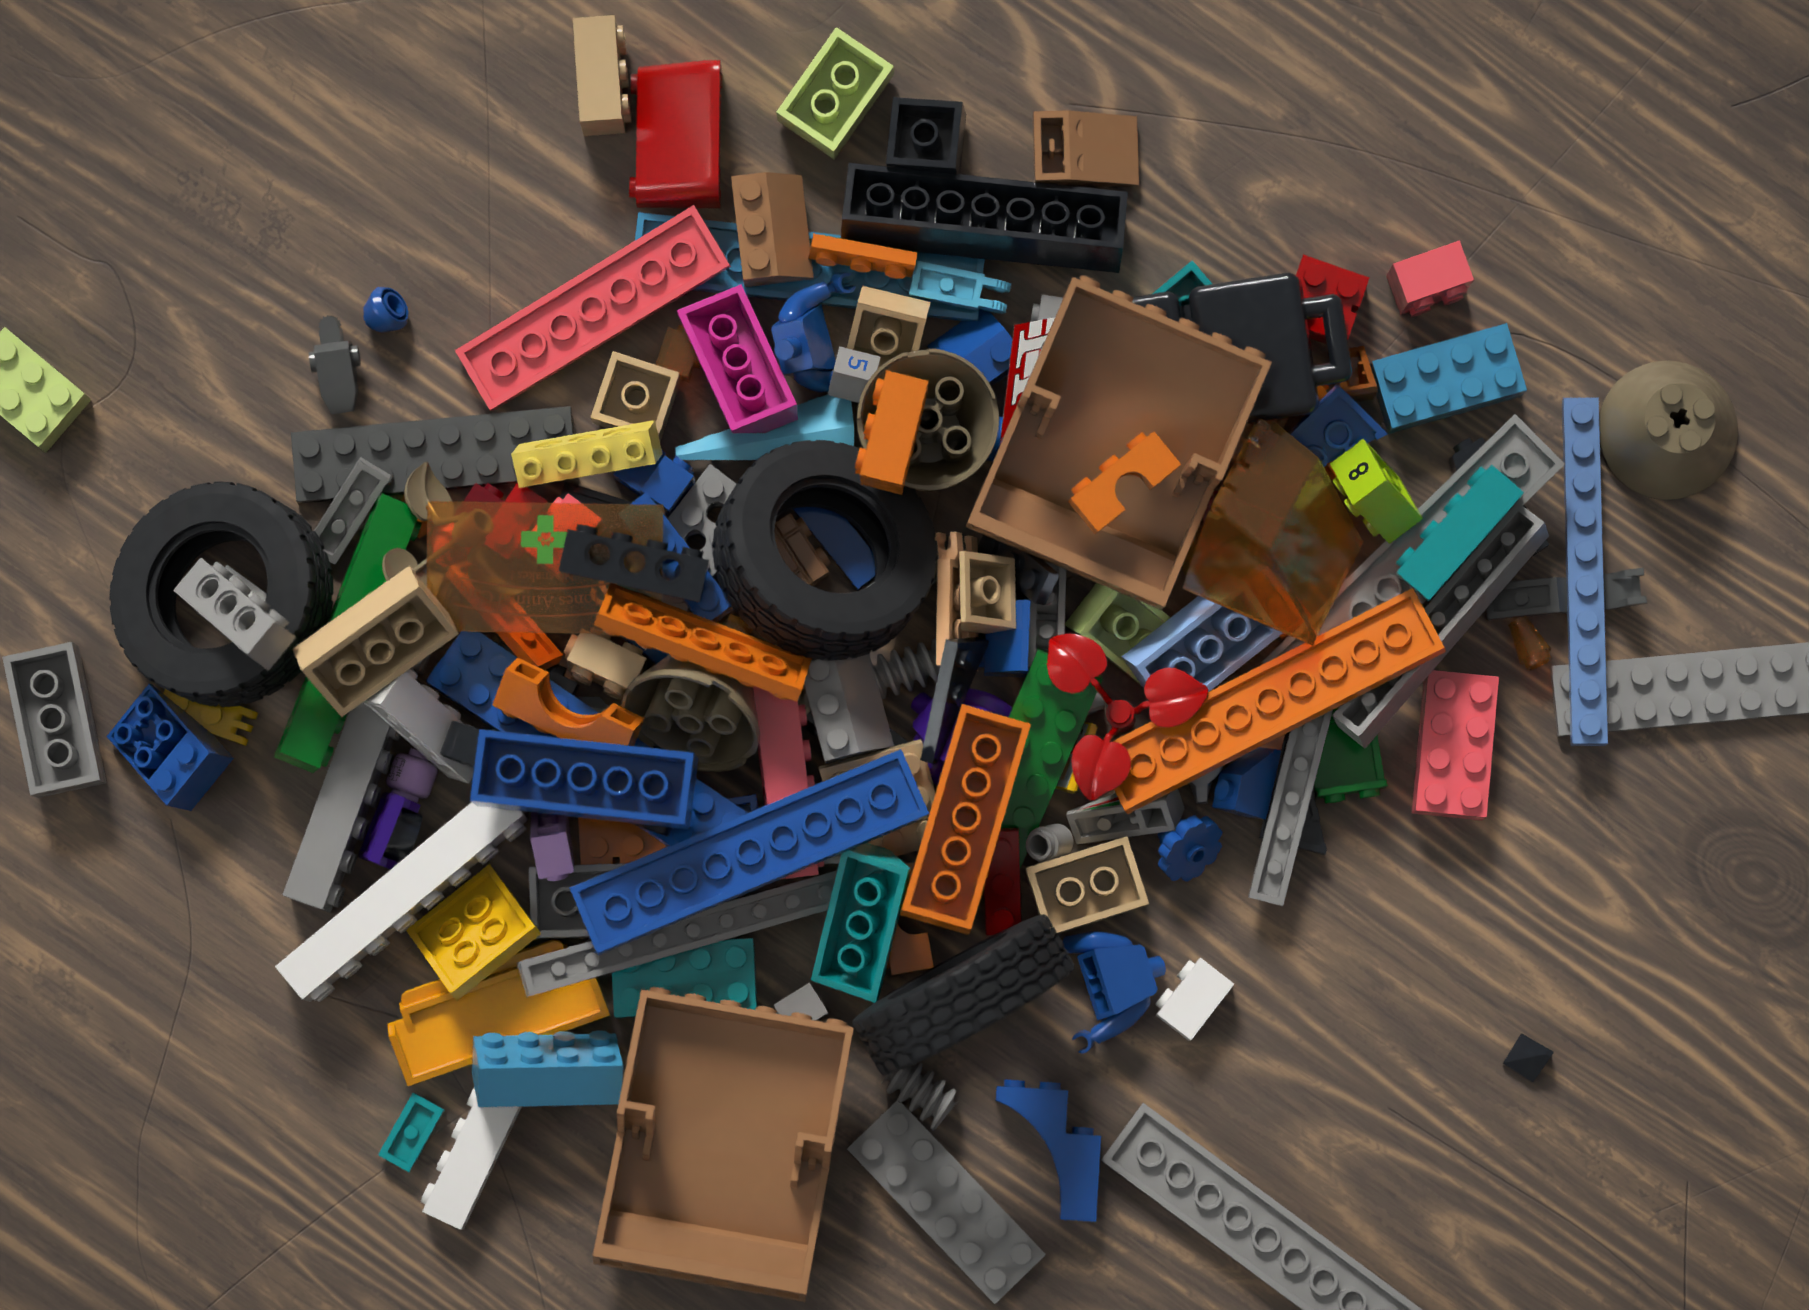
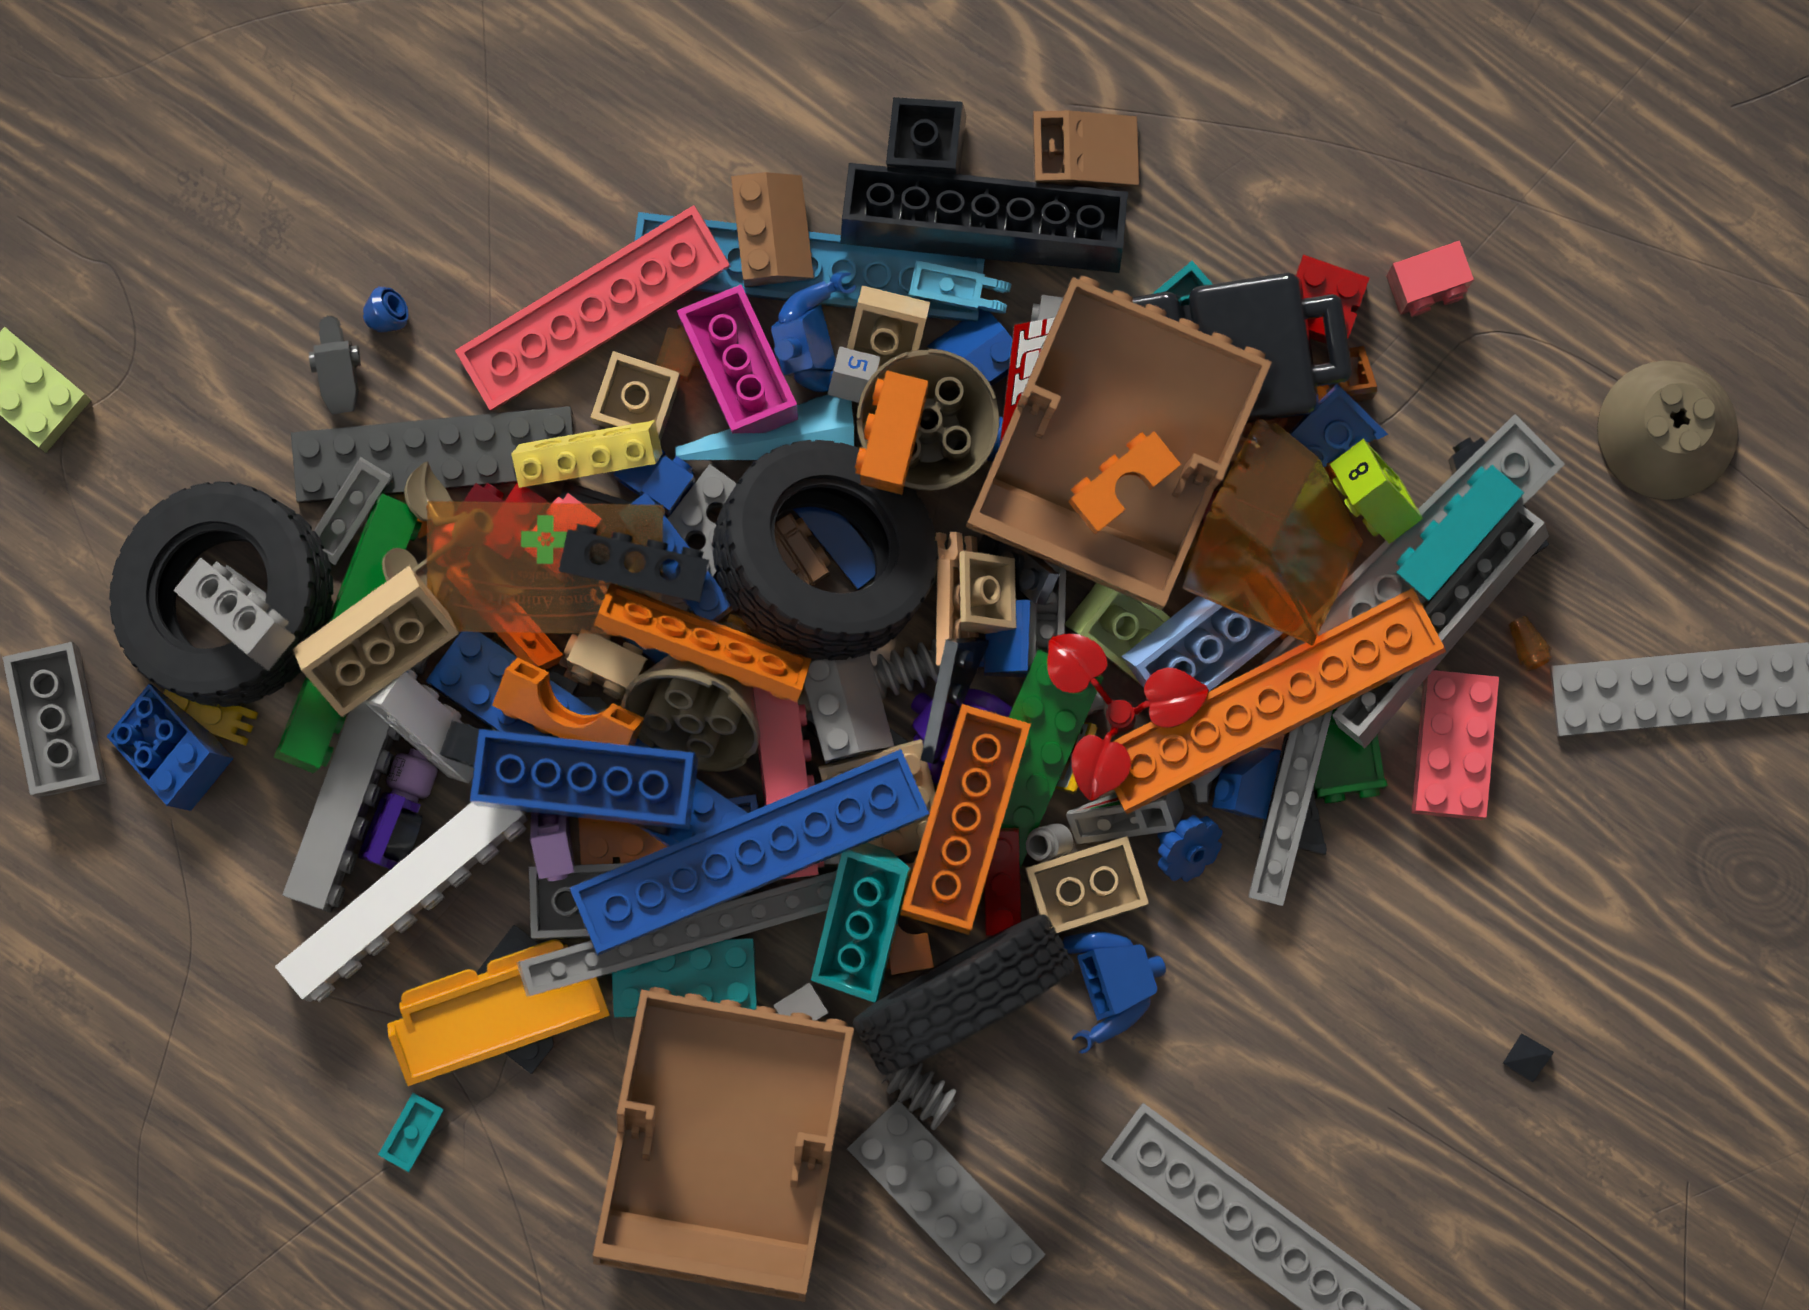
yellow plate [406,864,541,1001] -> none
white brick [420,1088,522,1230] -> none
dark azure brick [472,1031,623,1107] -> none
tan brick [573,15,631,136] -> none
red windscreen [629,60,723,209] -> none
yellowish green brick [776,27,894,160] -> none
orange plate [808,233,917,279] -> none
blue arch [995,1080,1101,1222] -> none
white brick [1155,958,1234,1041] -> none
dark azure brick [1370,323,1527,434] -> none
dark grey piece [1487,568,1647,620] -> none
medium blue plate [1562,398,1608,746] -> none

